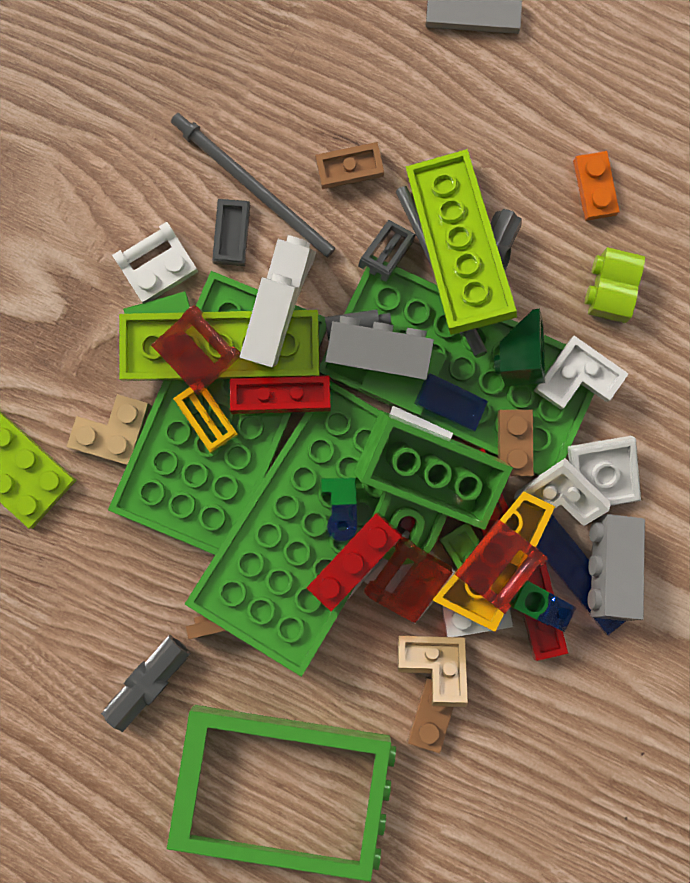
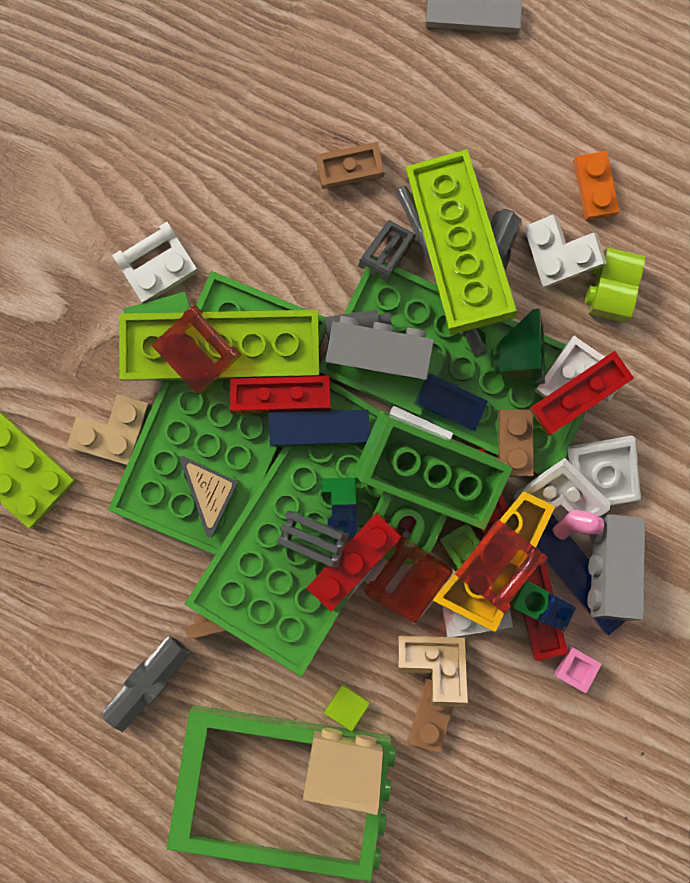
dark grey bar [171,113,335,258] -> none
yellow tile [173,380,238,453] -> none
dark grey tile [212,199,250,266] -> none
white arch [240,235,316,367] -> none
none -> tile [180,456,239,538]
none -> dark blue tile [269,410,370,447]
none -> dark grey tile [277,511,349,567]
none -> tan slope [303,728,383,815]
none -> lime tile [324,683,370,732]
none -> white plate [524,214,607,288]
none -> red plate [529,351,634,436]
none -> bright pink arm [553,510,604,540]
none -> bright pink plate [554,646,602,693]

